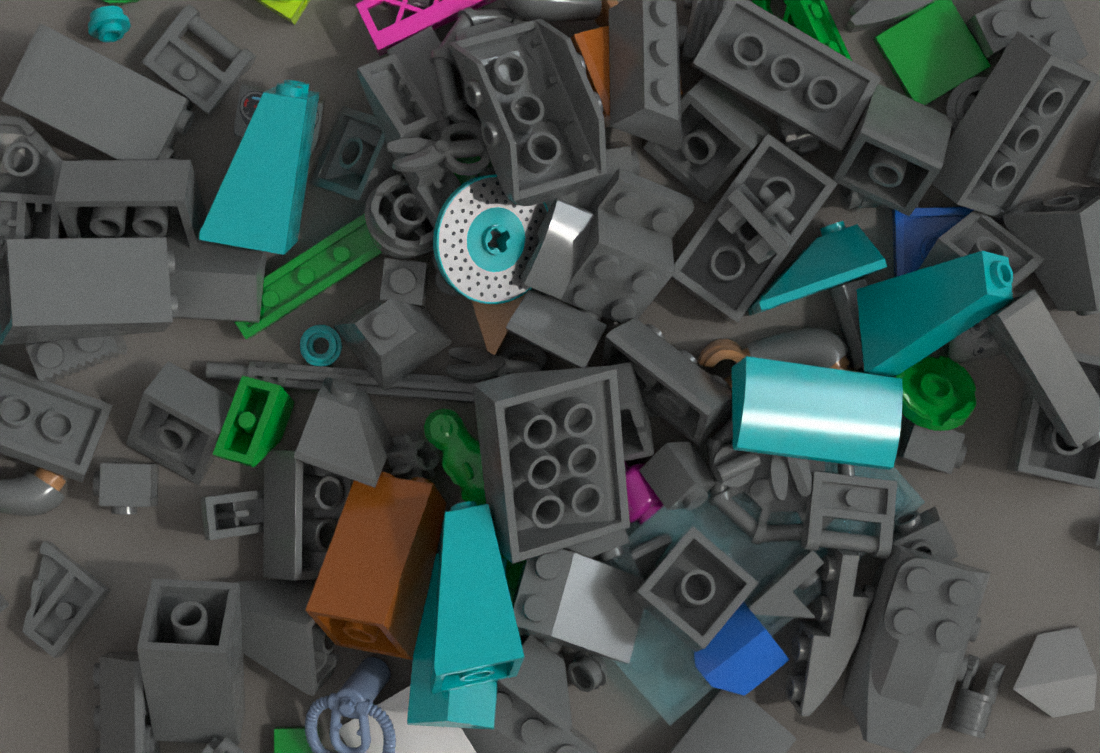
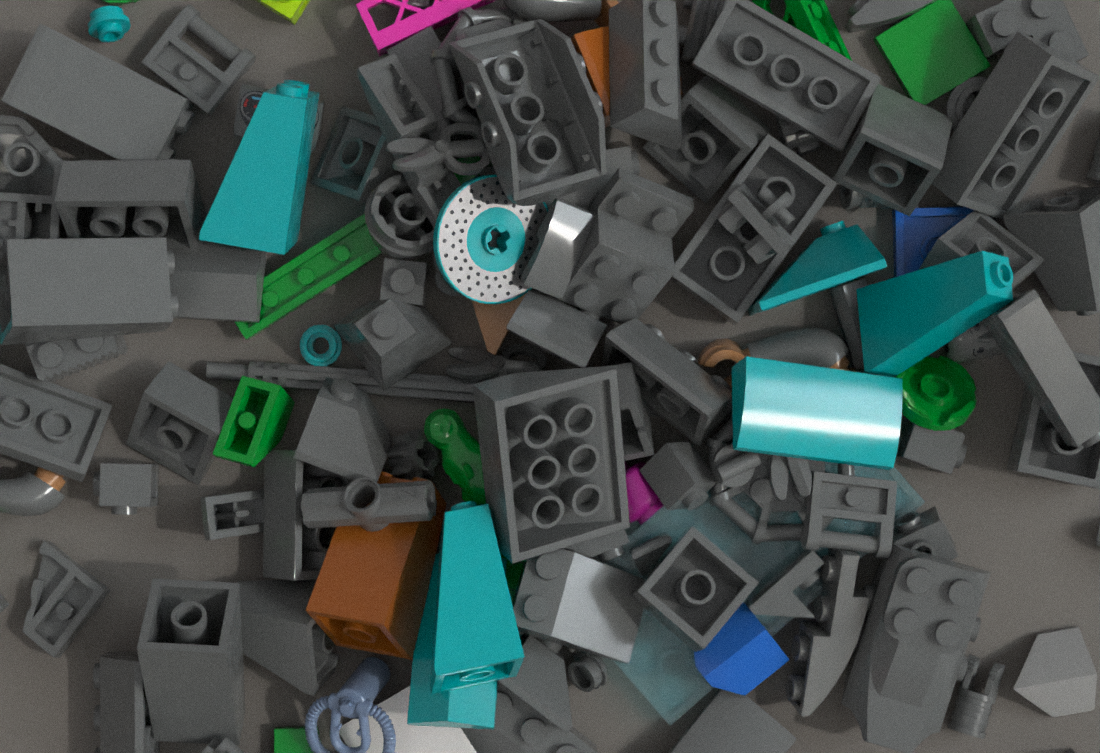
none -> dark grey piece [300,477,437,532]

